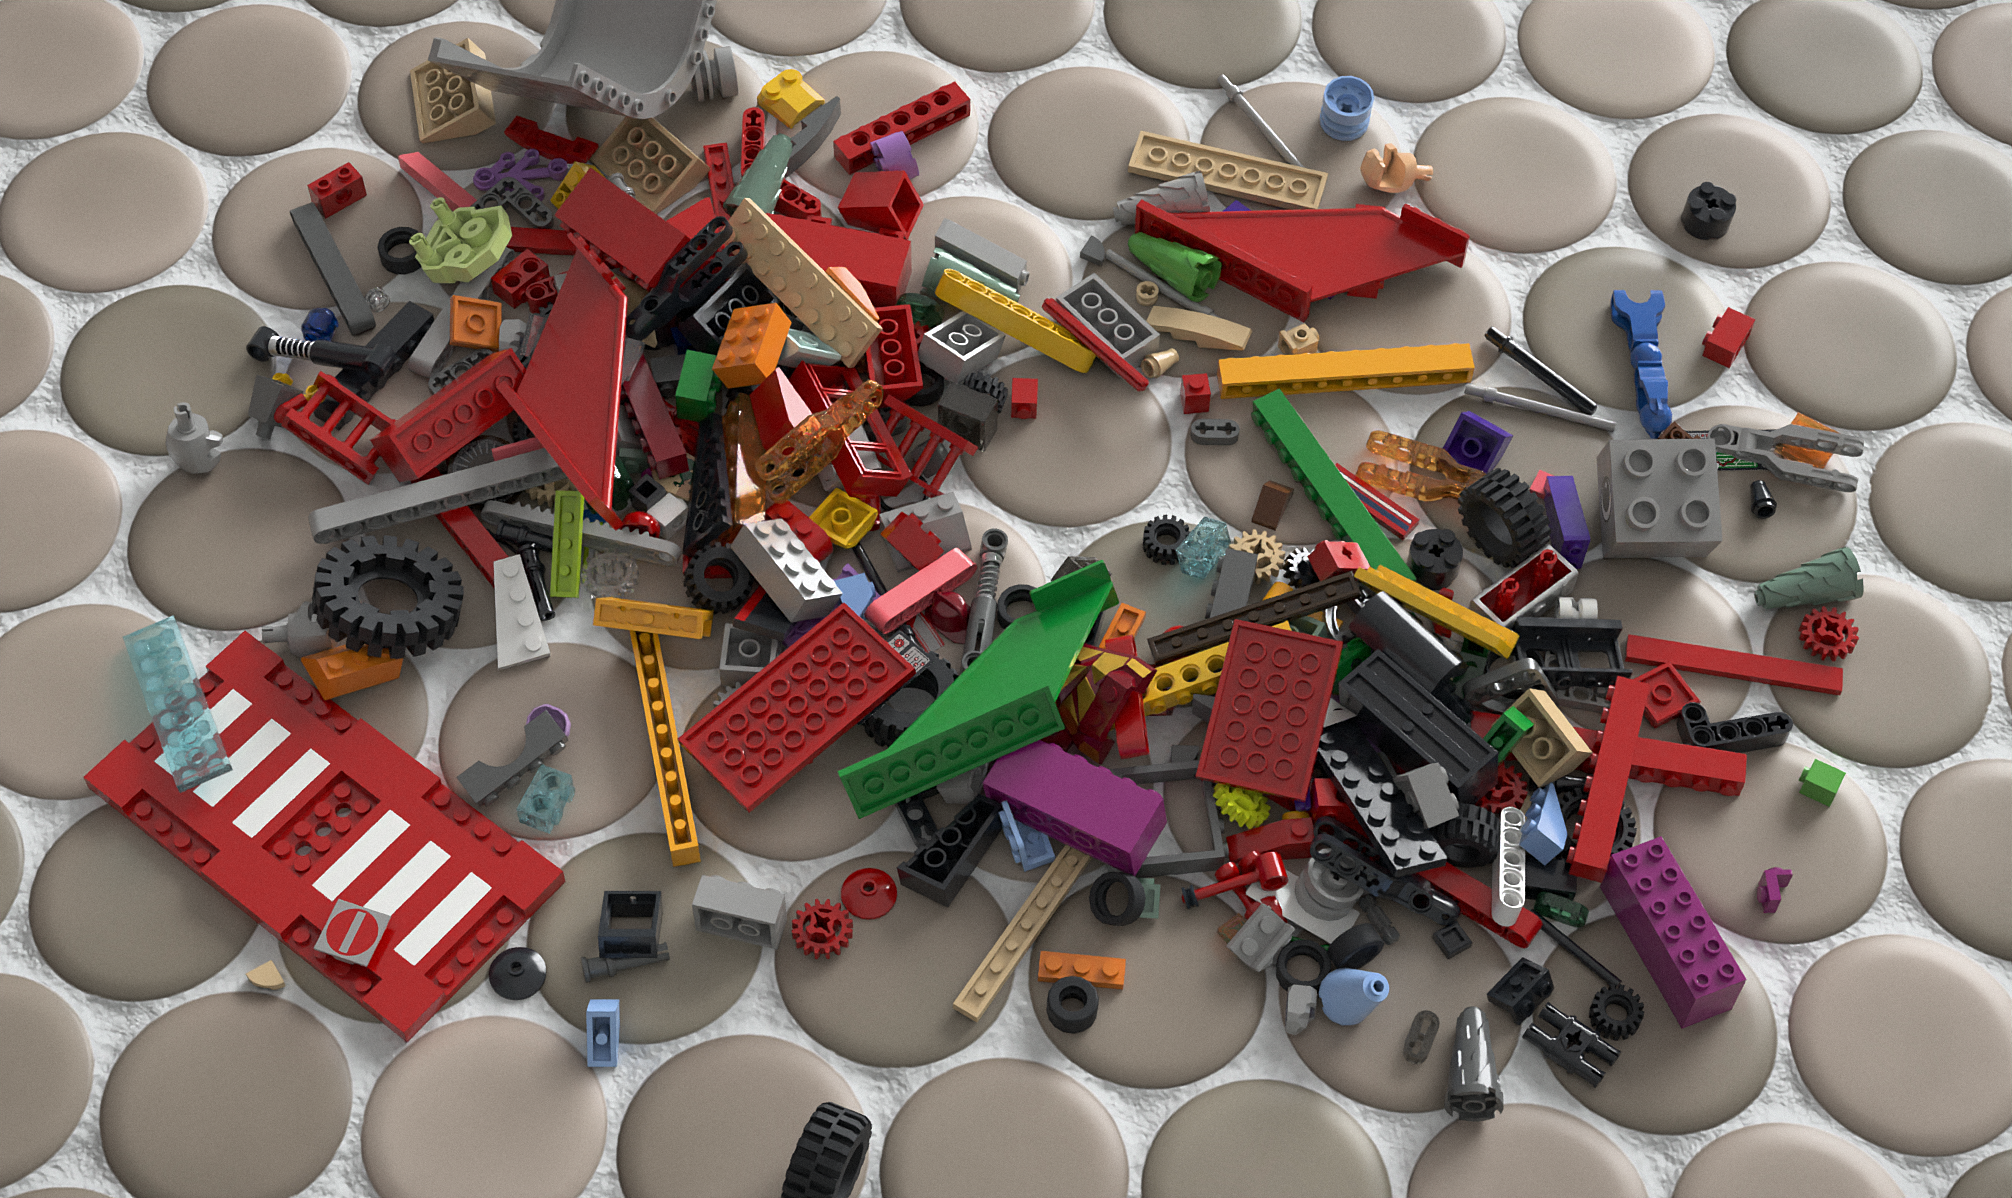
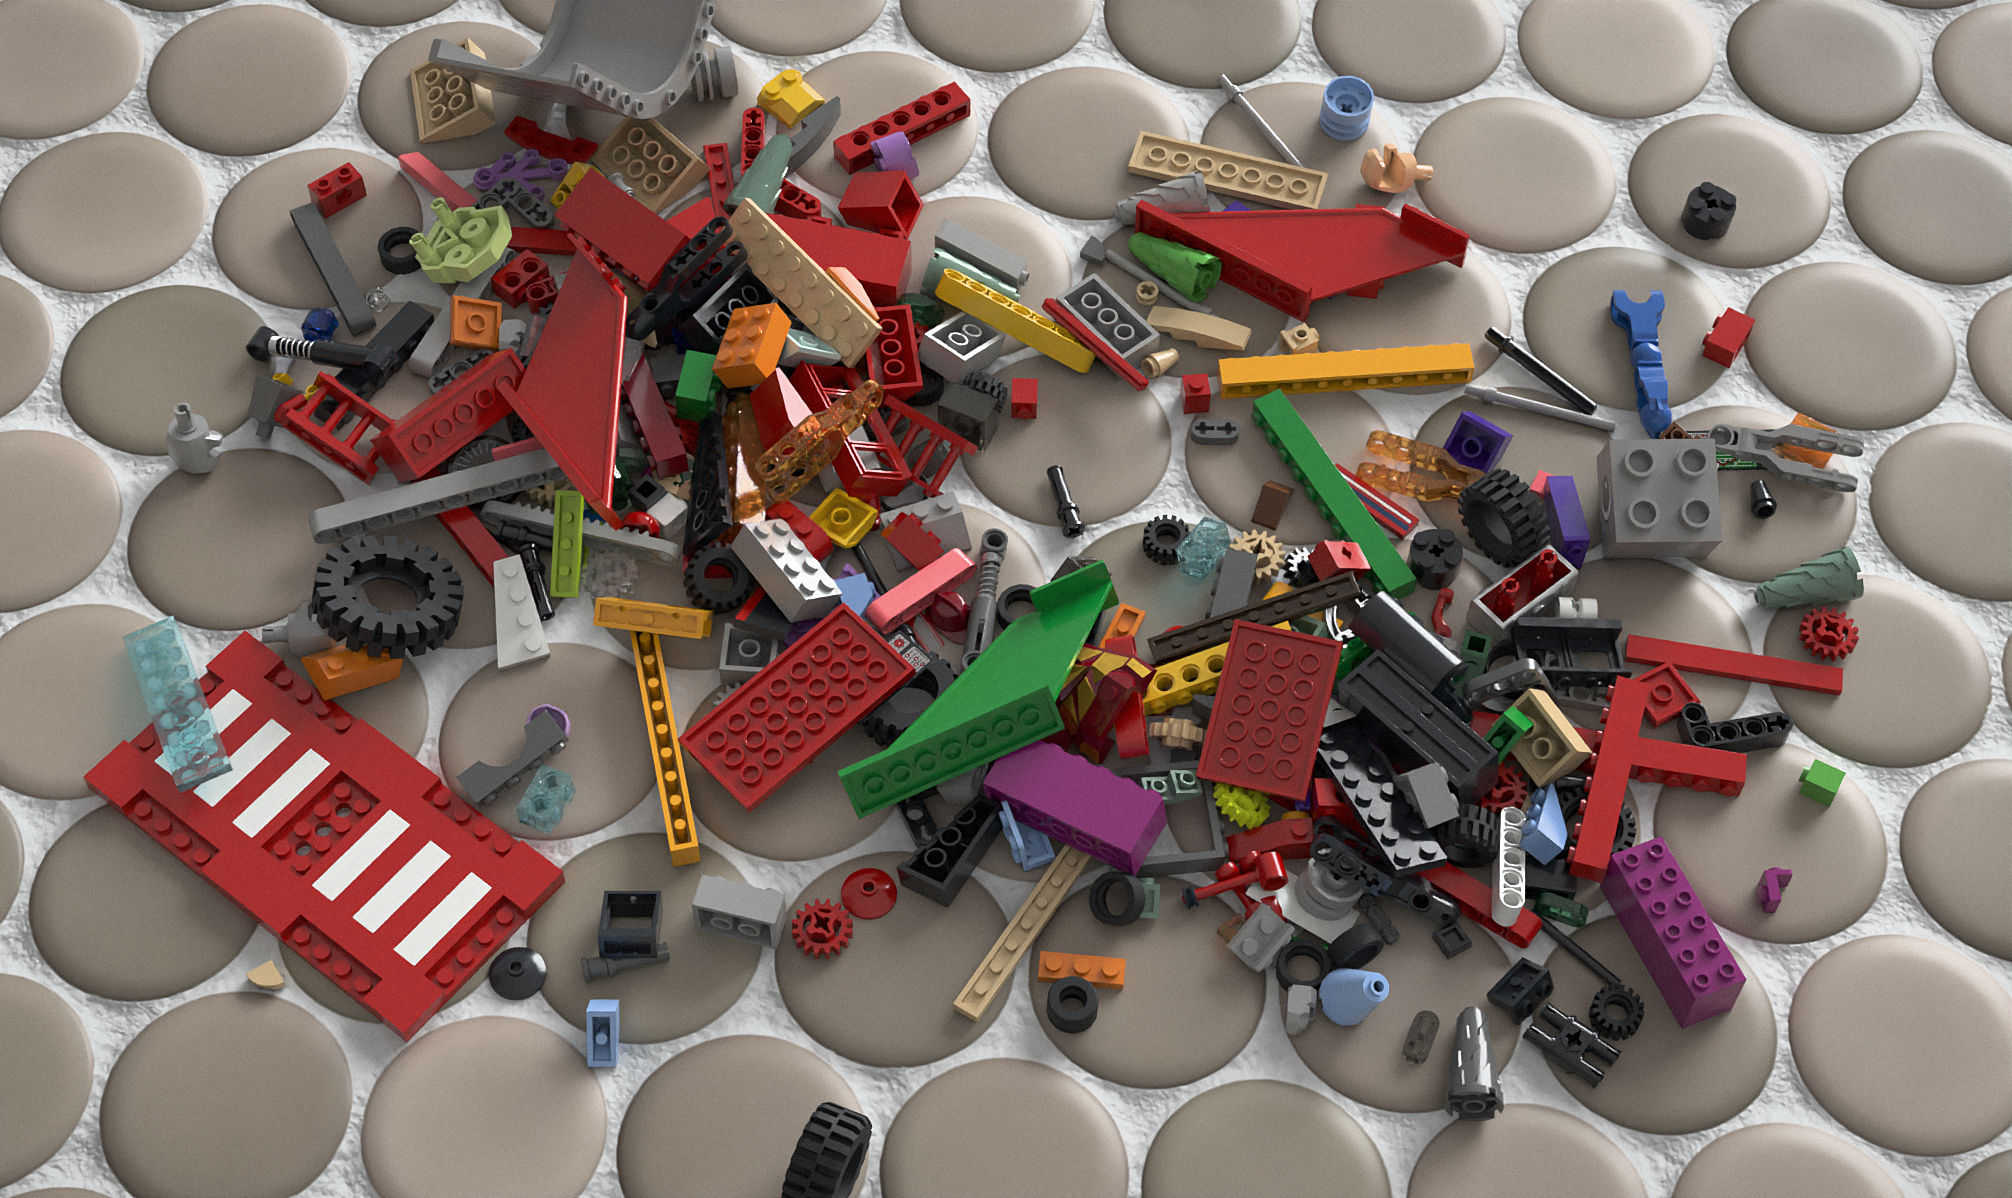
piece [314,899,391,967] -> none
yellow bracket [1354,565,1519,659] -> none
none -> black pin [1047,465,1086,538]
none -> sand green slope [1138,769,1203,805]
none -> tan gear [1148,717,1207,751]

